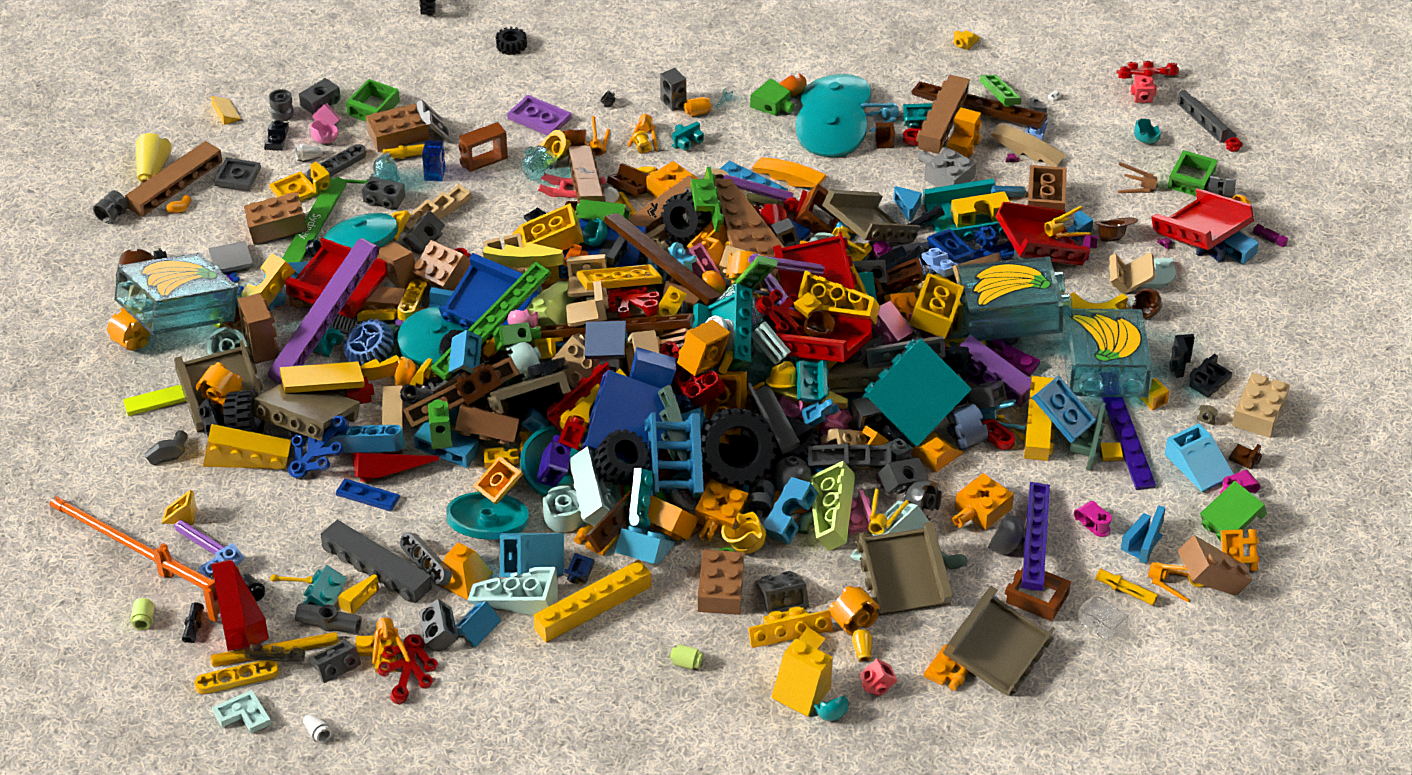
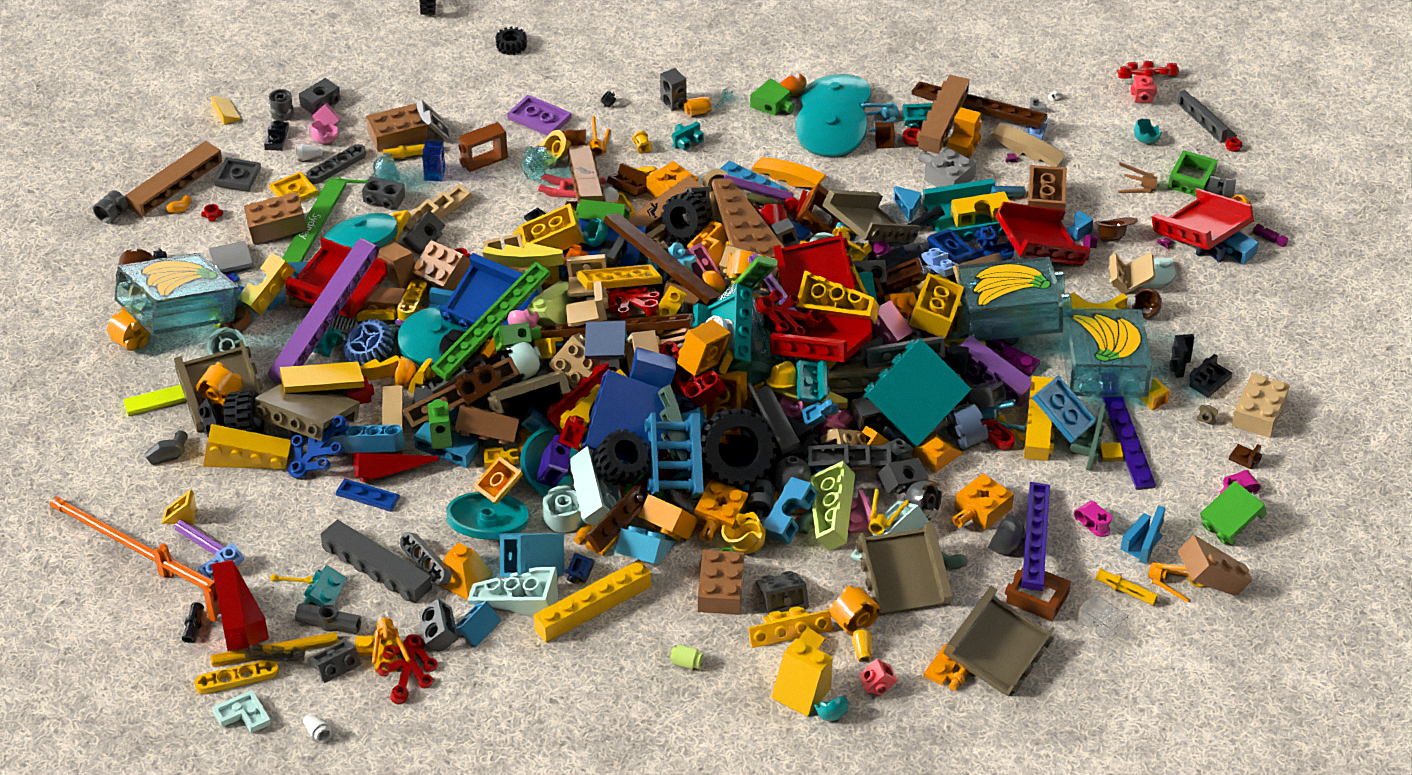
yellowish green brick [131,598,155,630] -> none
light yellow cone [136,133,172,183] -> none
medium nougat brick [238,293,279,364] -> none
black cone [242,574,265,602] -> none
black plate [305,239,321,257] -> none
yellow bracket [310,161,330,194] -> none
yellow slope [338,574,379,614] -> none
bright green window [346,79,400,122] -> none
black plate [400,385,419,403] -> none
dark azure panel [449,330,482,374] -> none
black plate [527,357,568,380] -> none
light orange plant [627,113,658,151] -> none
teal plate [629,468,653,529] -> none
bright green bracket [690,167,724,232] -> none
light aqua tile [751,321,791,365] -> none
medium lavender axle [755,255,825,276] -> none
yellow plate [794,292,822,318] -> none
reddish brown hair [804,311,836,338] -> none
yellow bracket [953,30,980,50] -> none
bright green plate [980,75,1022,107] -> none
yellow plant [1045,206,1091,239] -> none
medium azure slope [1165,423,1233,492] -> none
light orange plate [1220,529,1260,571] -> none
none -> red plate [201,204,223,221]

